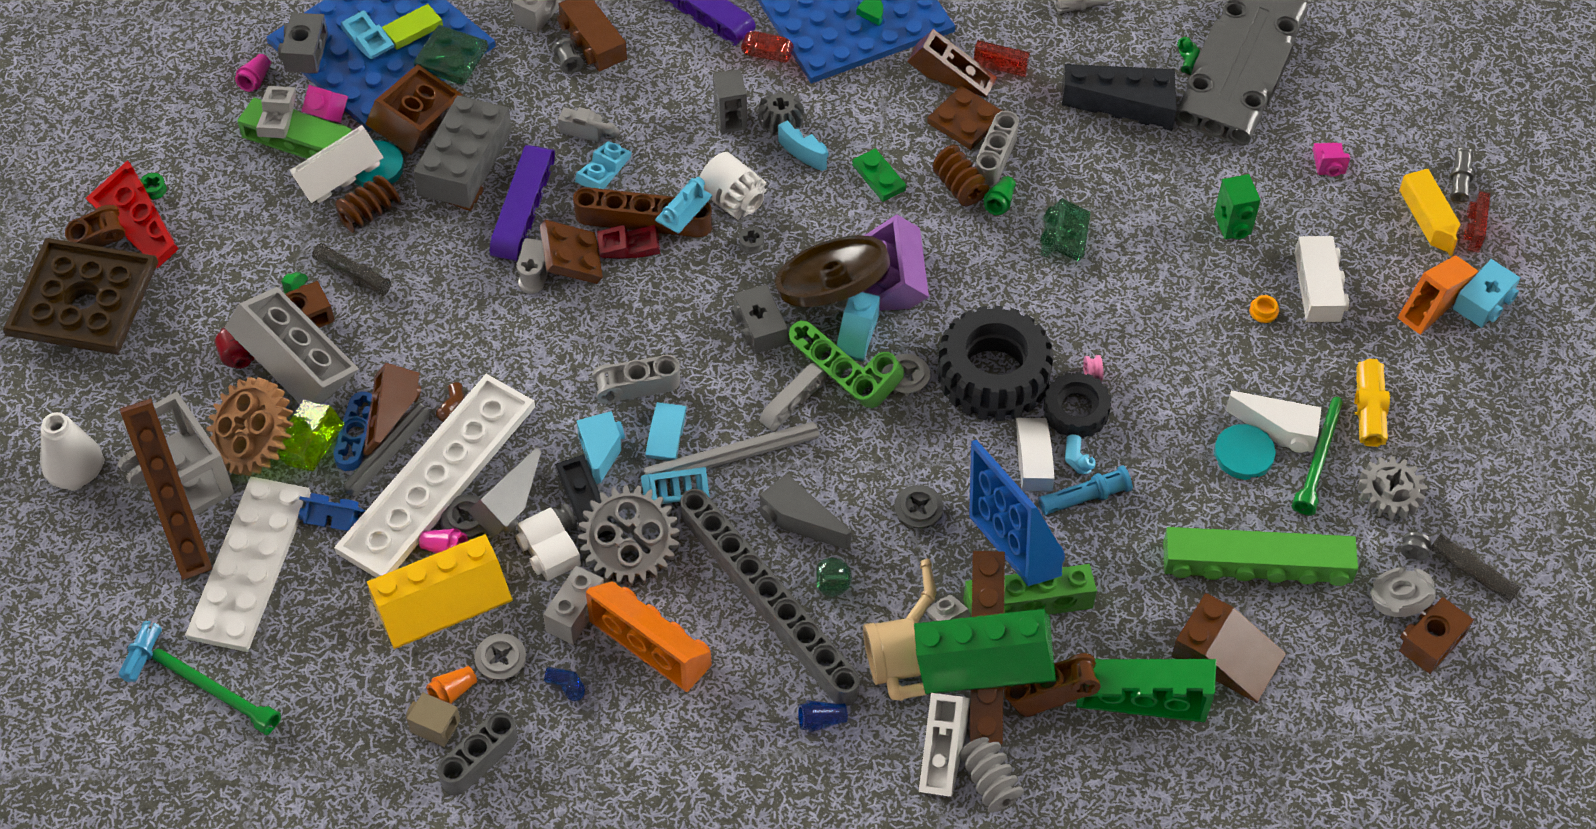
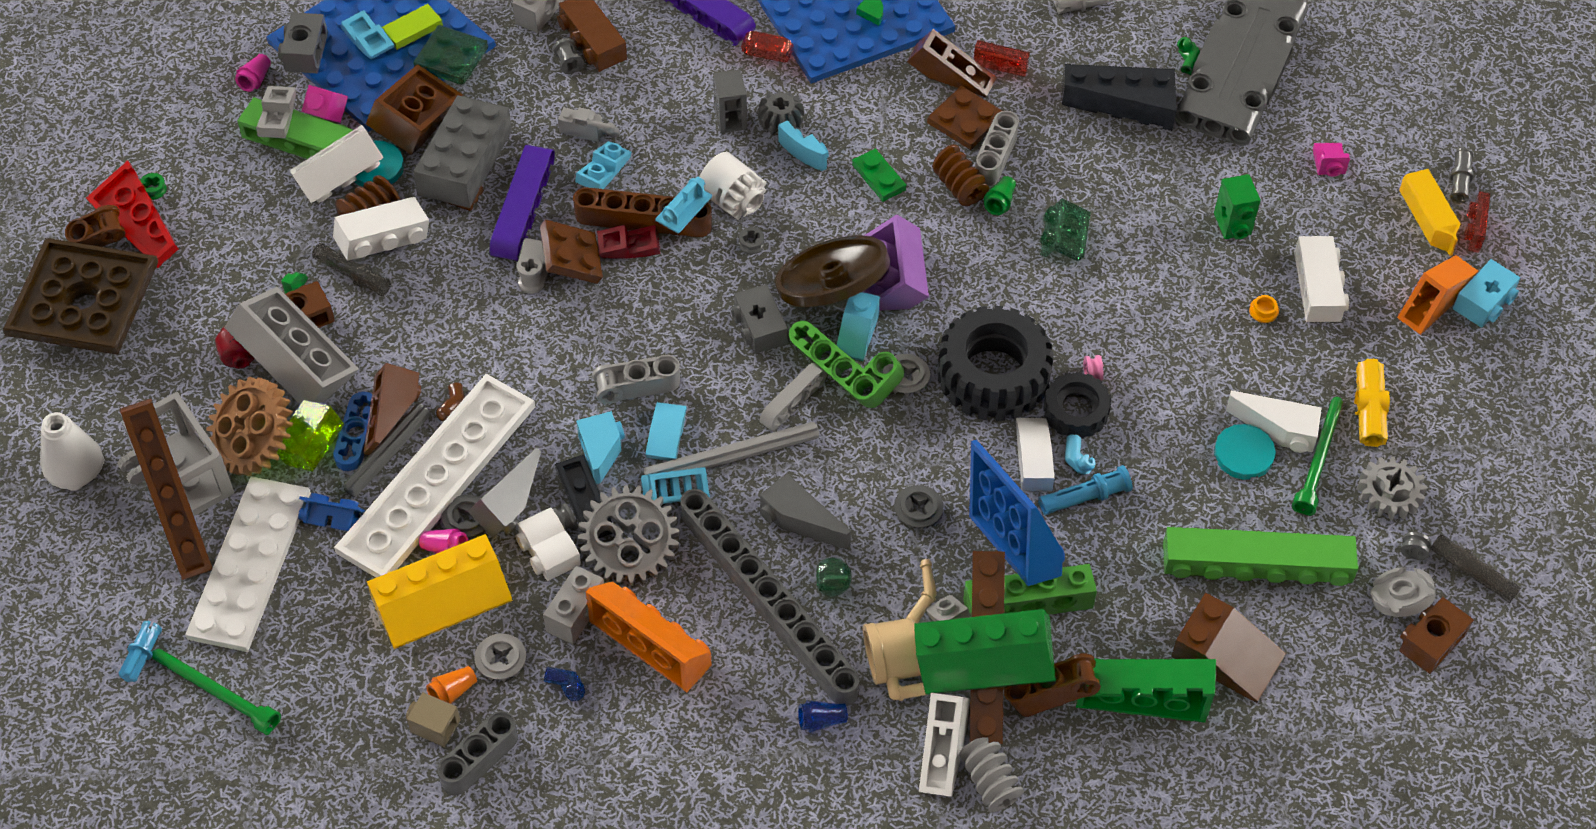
none -> white brick [333,197,429,261]

